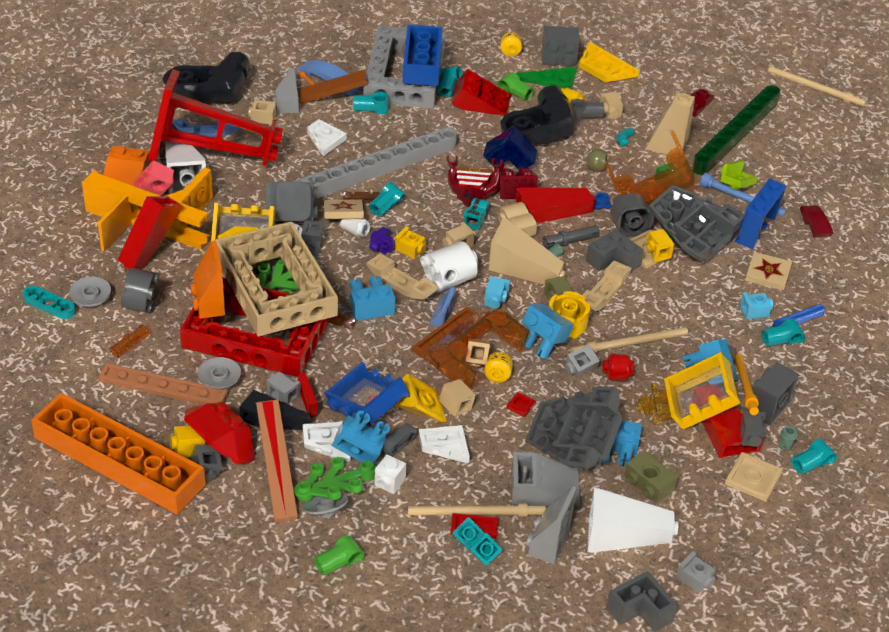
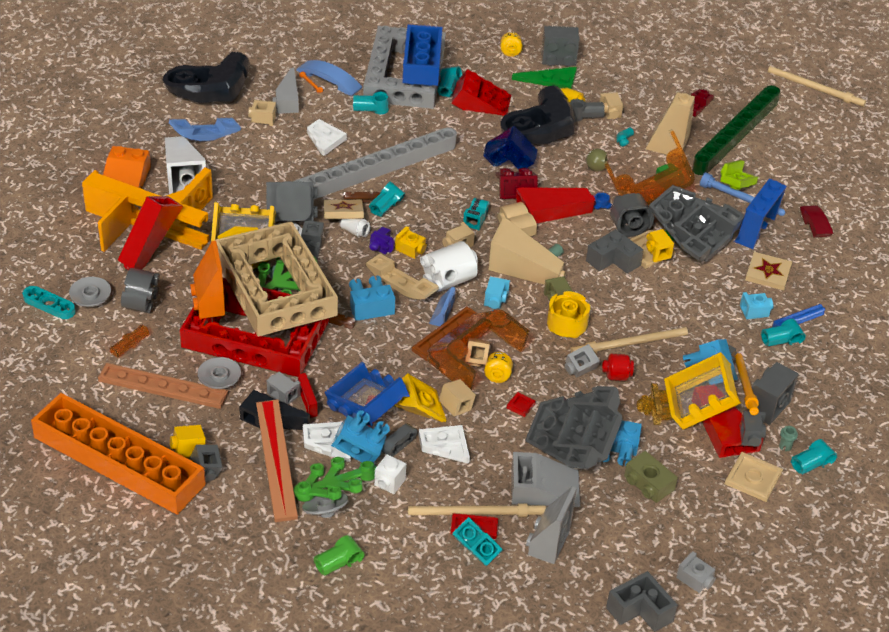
coral brick [134,160,174,196] -> none
red piece [148,69,283,166] -> none
red wedge [184,402,255,465] -> none
dark orange tile [297,70,368,104] -> none
dark red torso [446,155,505,206] -> none
bright green piece [497,72,534,101] -> none
dark azure brick [520,303,574,359] -> none
dark grey pin [542,225,600,249] -> none
yellow wing [579,42,640,82] -> none
tan slope [583,261,631,311] -> none
white slope [588,488,678,553] -> none

